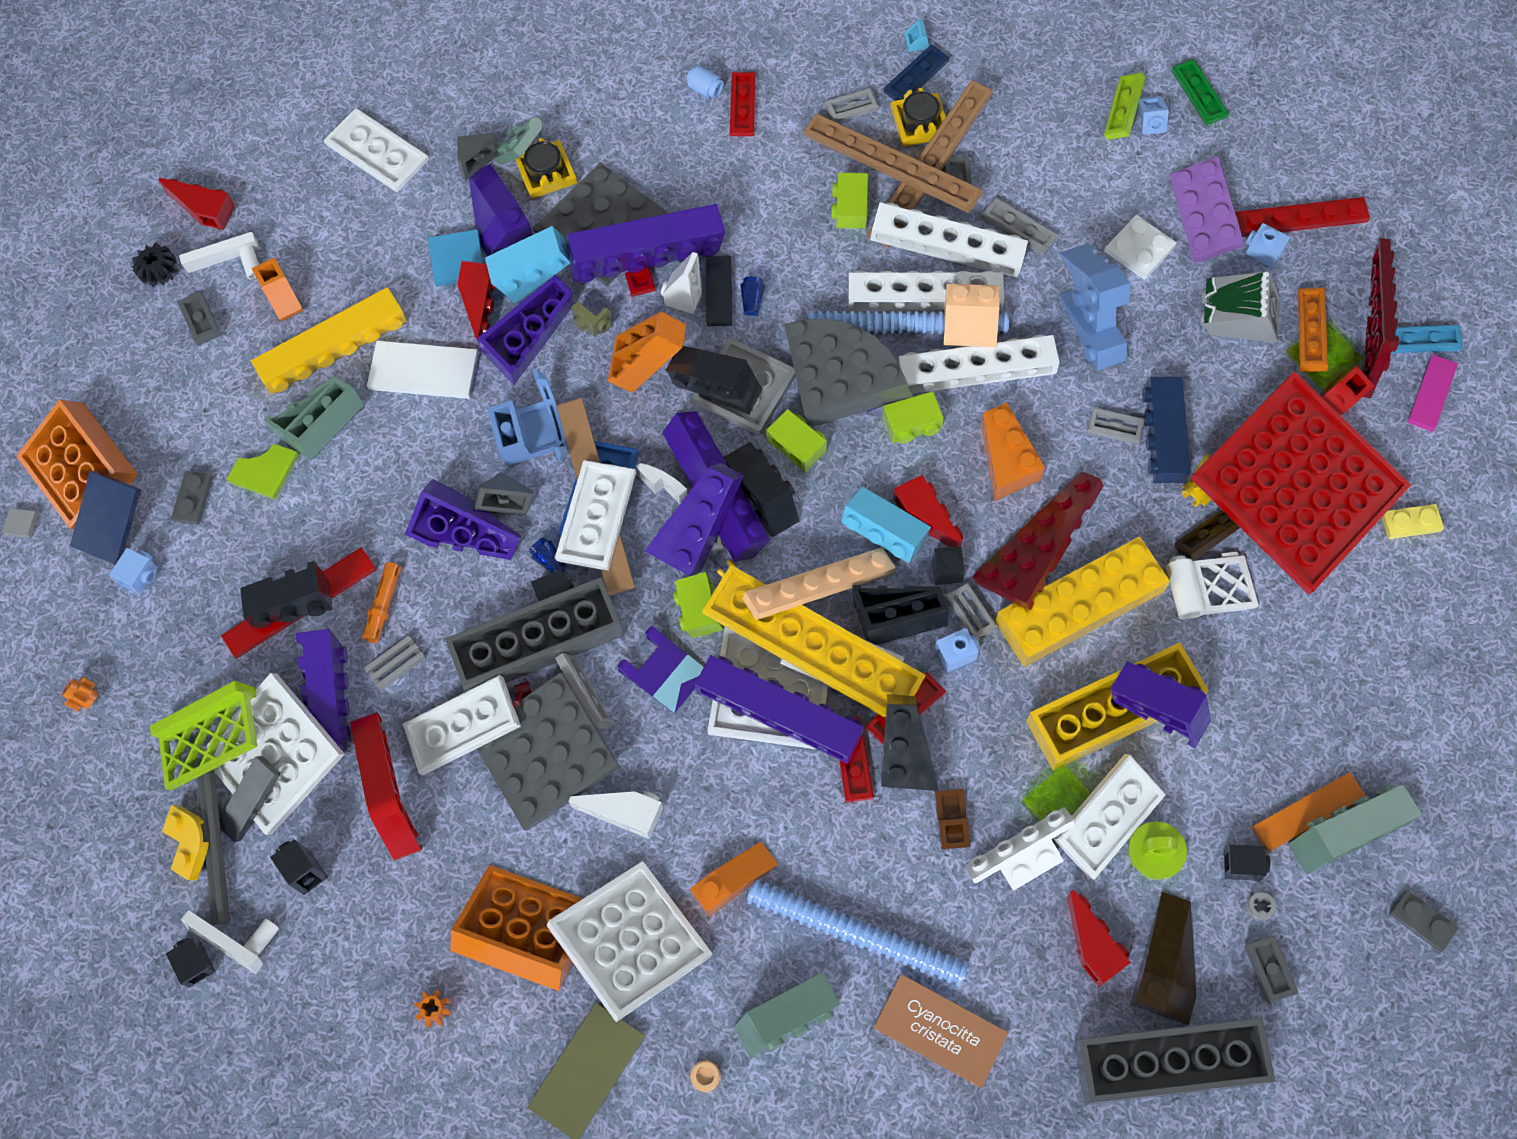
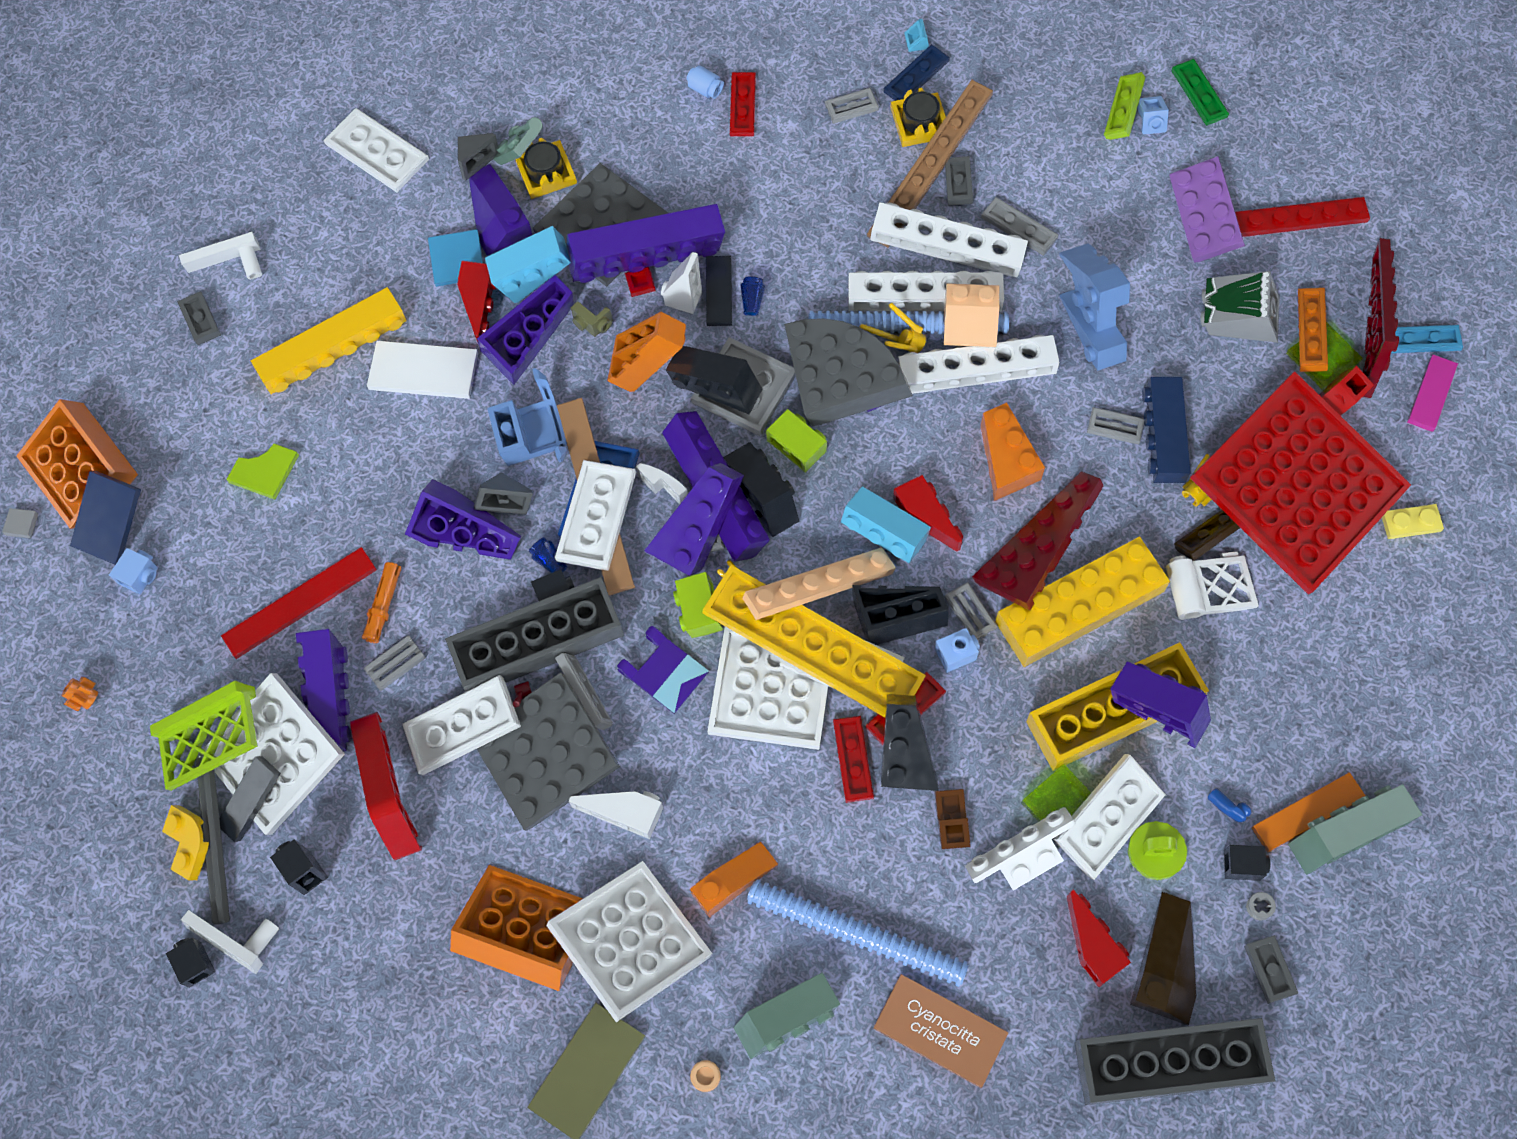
black gear [132,243,178,287] -> none
red slope [158,177,235,230] -> none
dark grey plate [171,471,213,525] -> none
black wedge [240,561,333,628] -> none
orange slope [251,257,304,322] -> none
sand green wedge [264,376,364,461] -> none
orange gear [414,990,452,1029] -> none
dark purple brick [695,655,864,764] -> none
medium nougat tile [803,113,983,213] -> none
lime brick [832,172,868,229] -> none
lime brick [882,391,944,444] -> none
black brick [932,546,965,585] -> none
white plate [1104,214,1177,280] -> none
light blue brick [1245,223,1290,268] -> none
dark grey plate [1389,890,1459,952] -> none
none -> yellow plant [859,303,926,353]
none -> blue arm [1208,788,1251,822]

